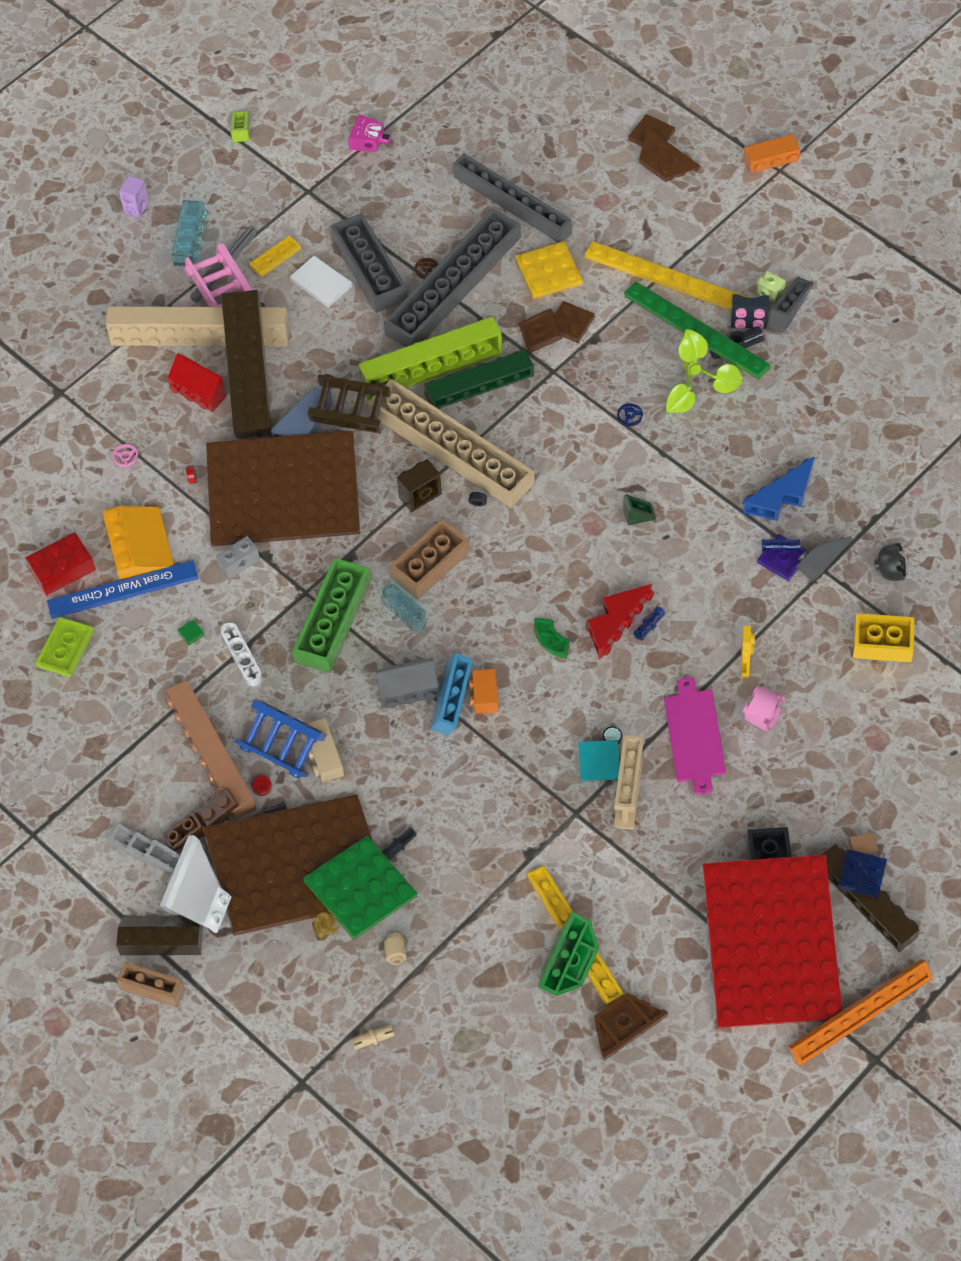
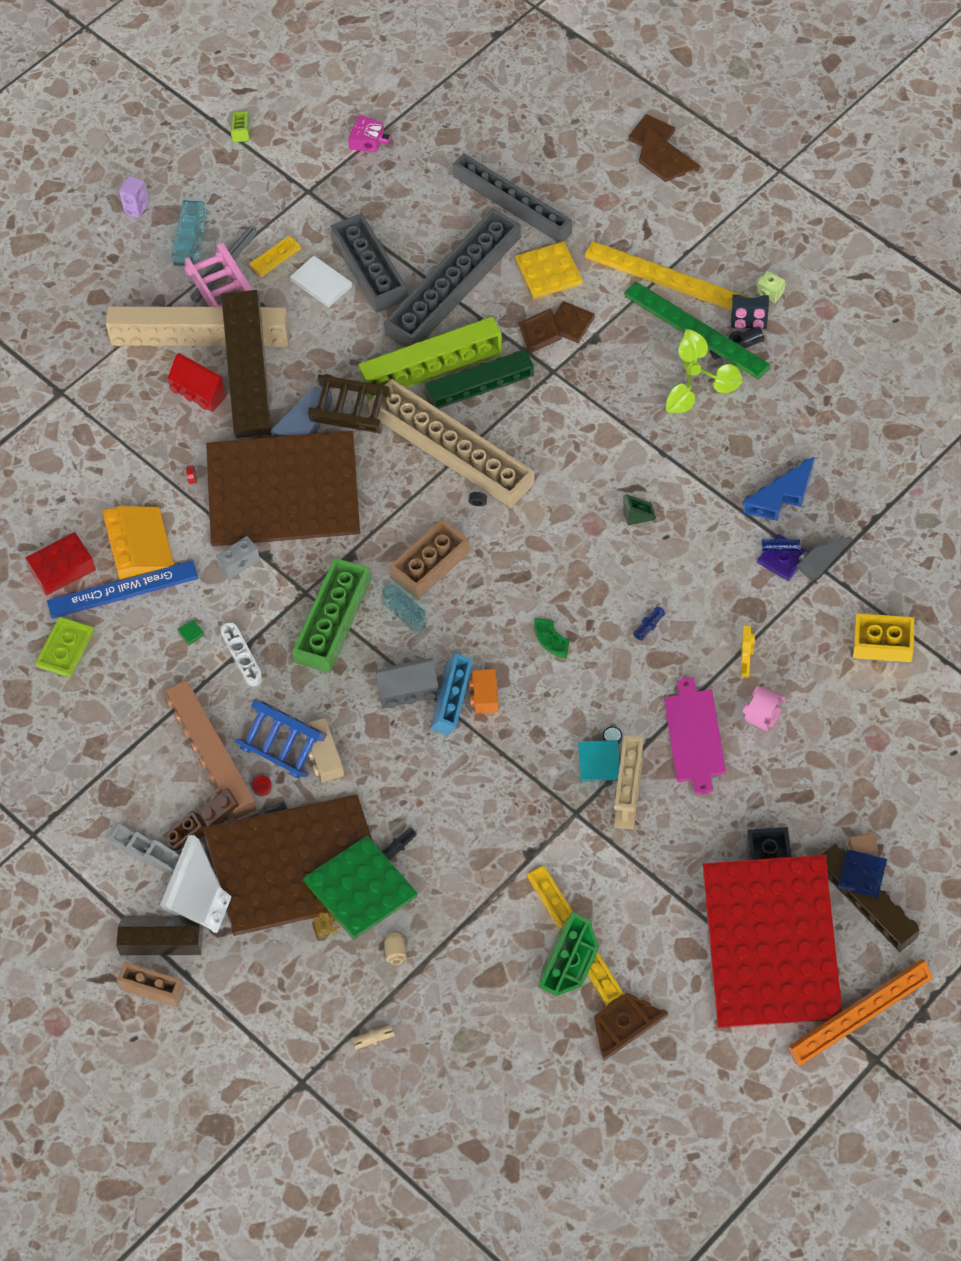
bright pink piece [112,444,138,467] -> none
dark brown brick [397,459,442,513] -> none
reddish brown piece [415,258,439,279] -> none
red slope [588,584,655,659] -> none
clear blue piece [617,403,643,426] -> none
orange brick [744,134,800,173] -> none
dark grey slope [767,277,814,333] -> none
pearl dark grey cylinder [875,542,906,581] -> none

